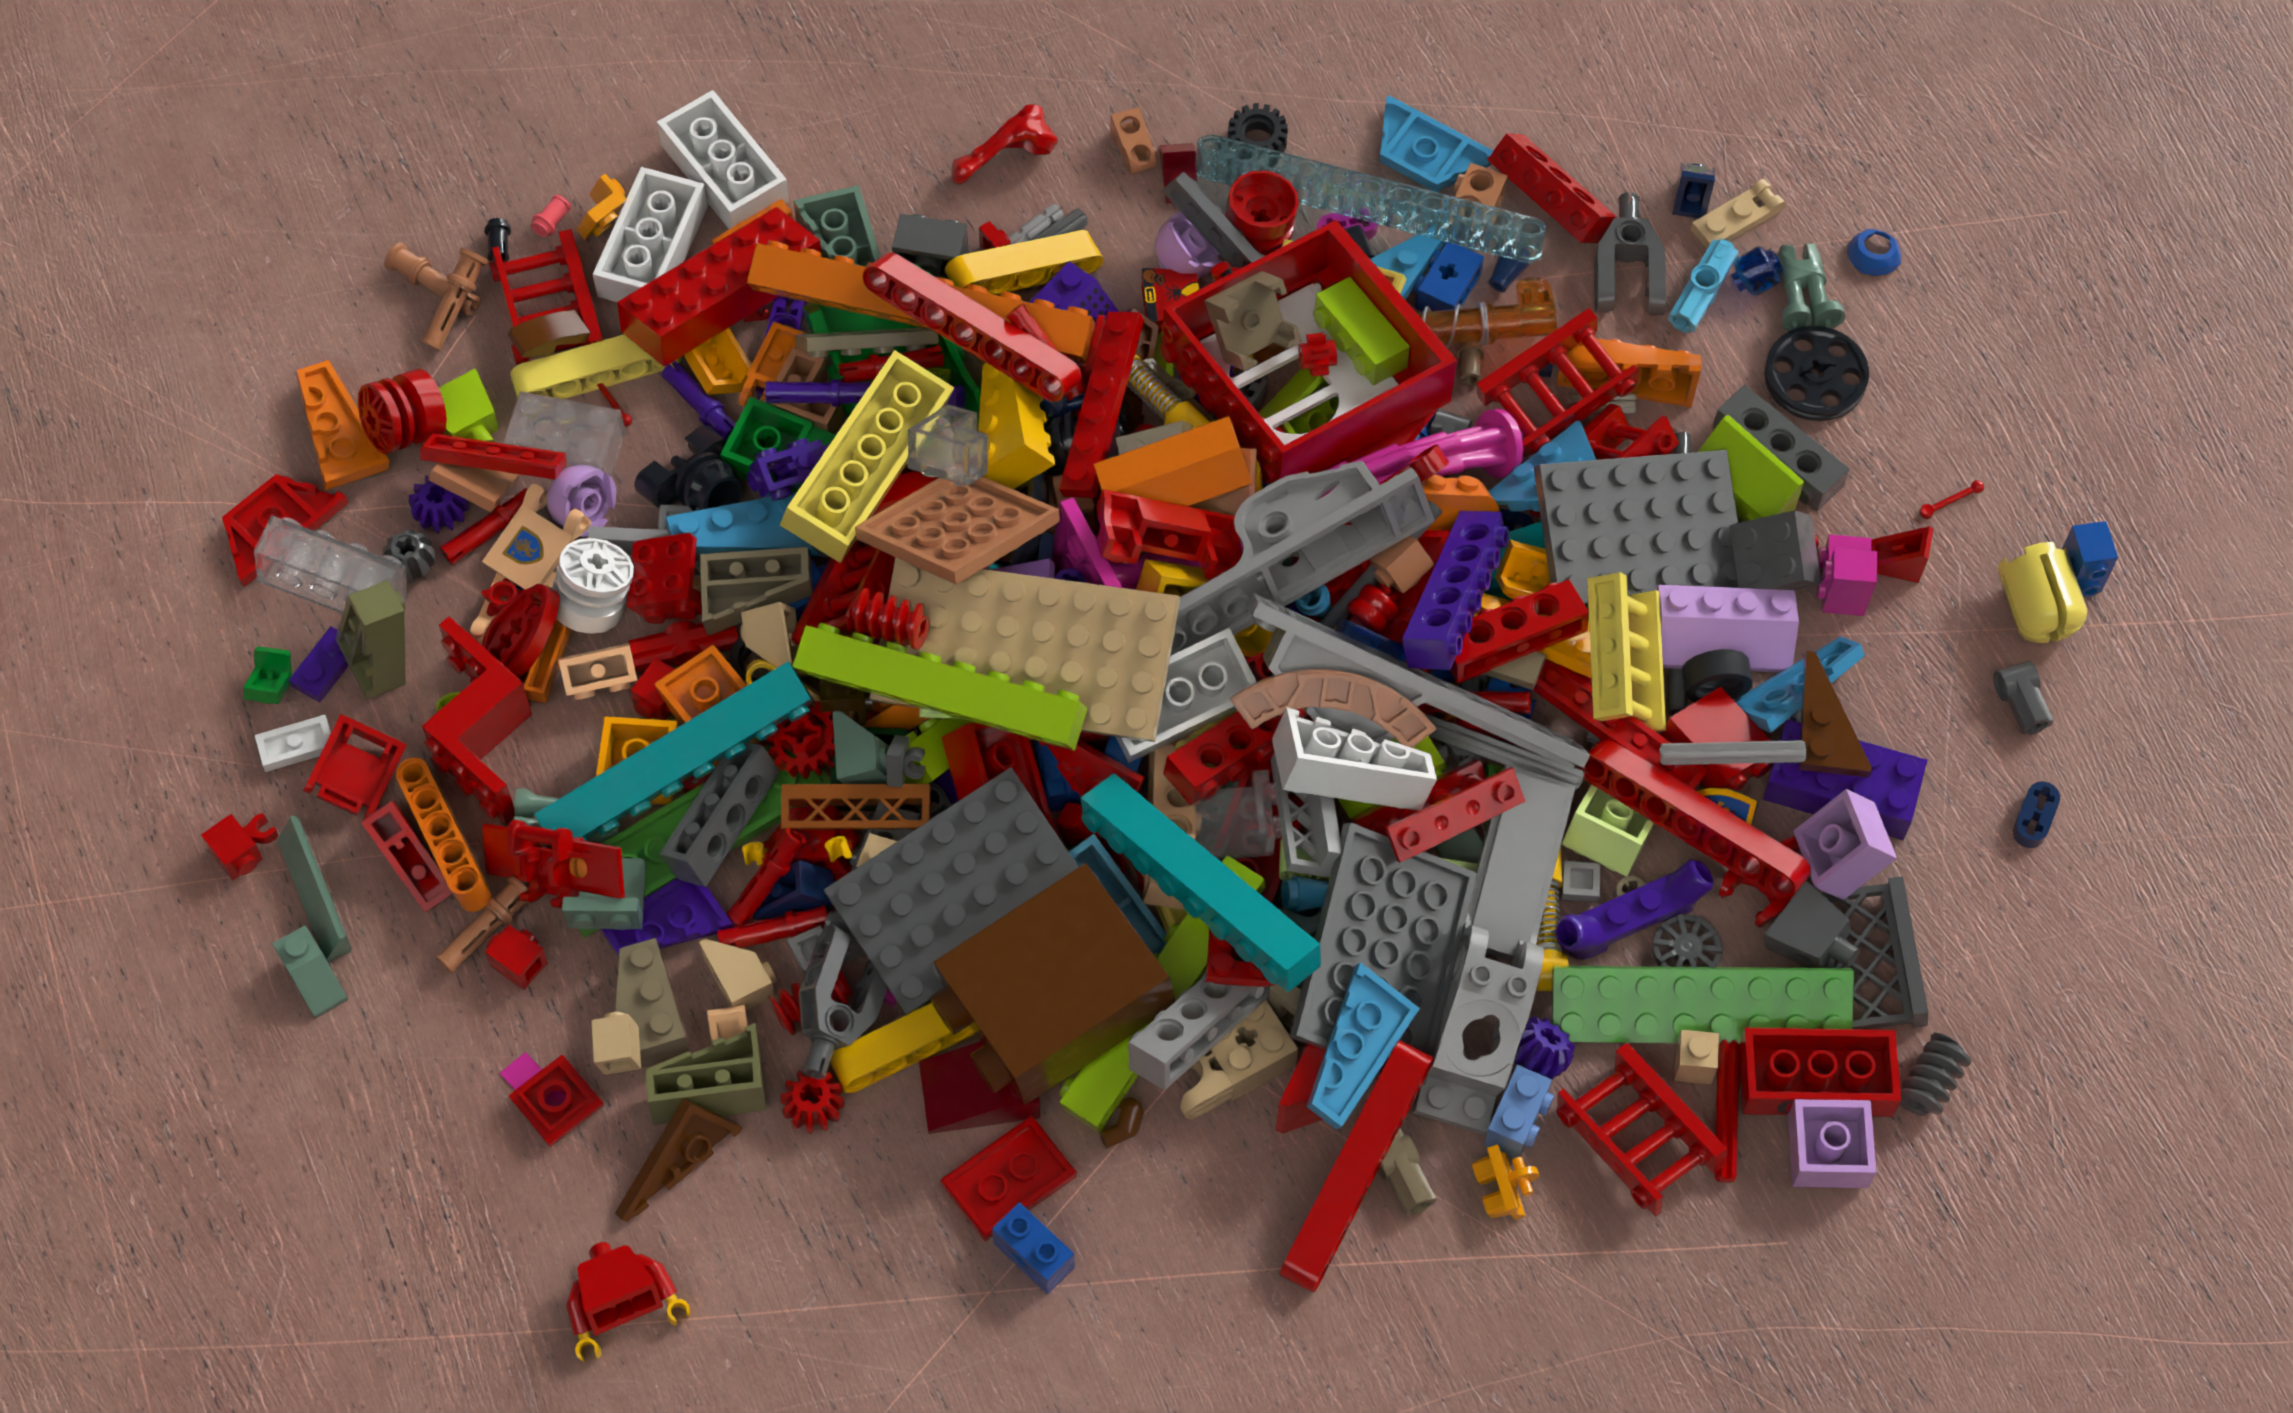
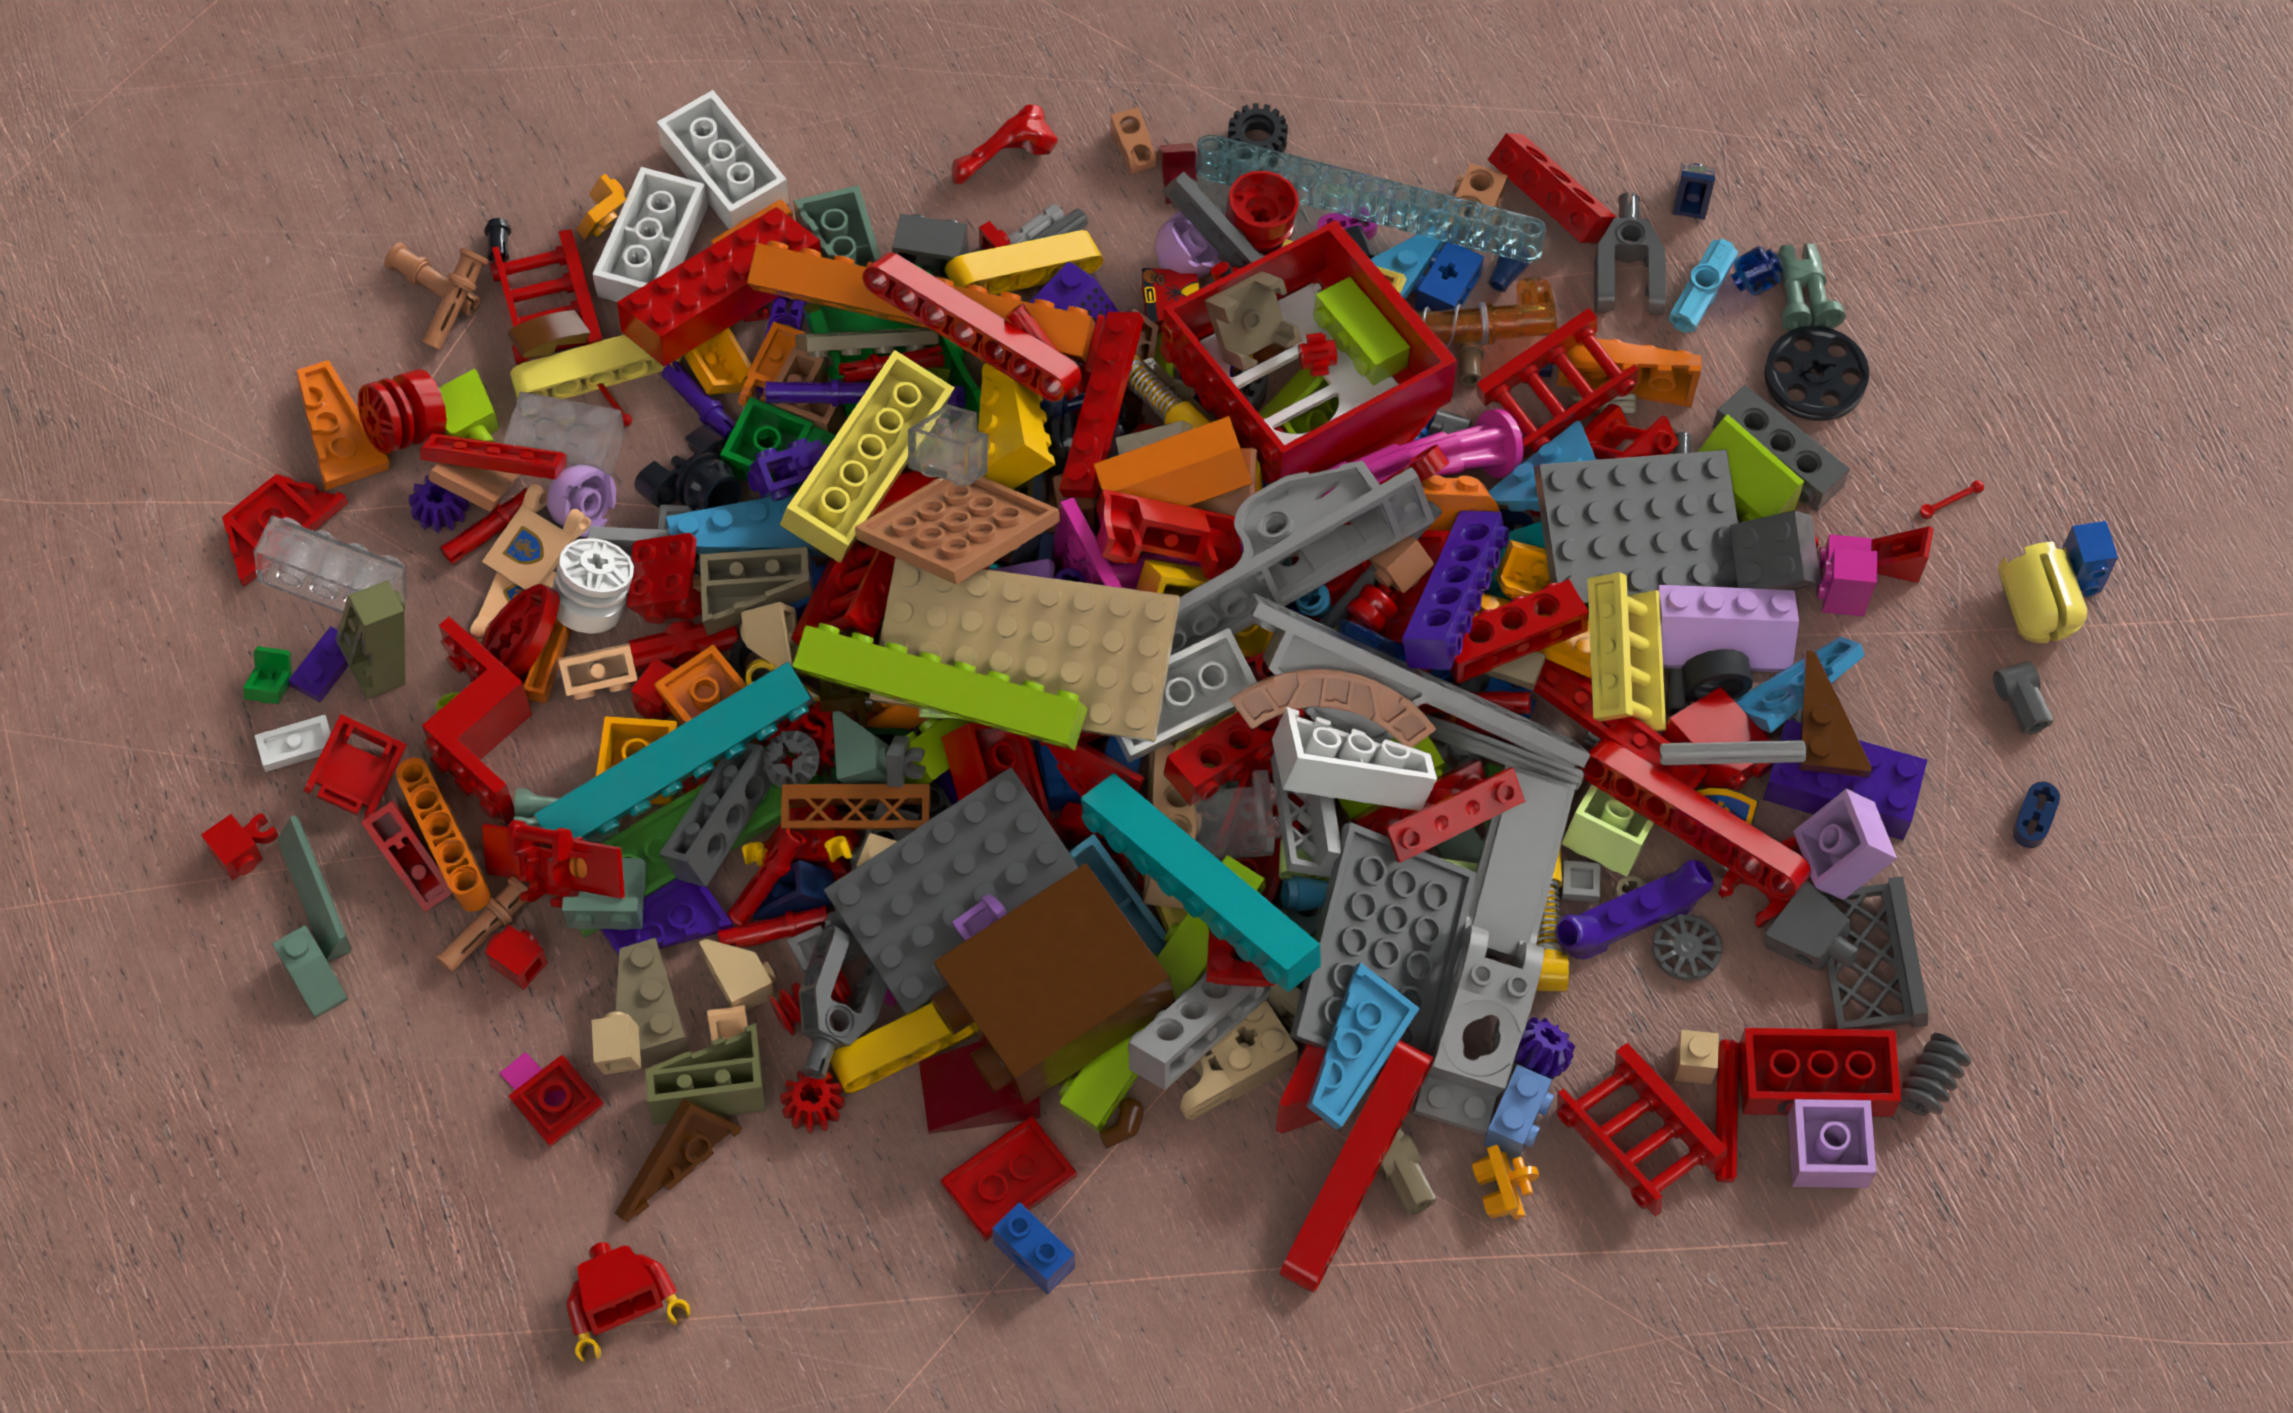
dark grey piece [382,530,435,582] -> none
red plate [481,578,523,617] -> none
coral pin [531,195,571,237] -> none
red piece [847,588,929,650] -> none
dark azure wing [1379,95,1493,192] -> none
bright green plate [1551,966,1854,1044] -> none
tan plate [1690,179,1786,249] -> none
blue piece [1847,229,1902,276] -> none
none -> dark grey gear [762,730,820,787]
none -> medium lavender tile [952,894,1008,941]

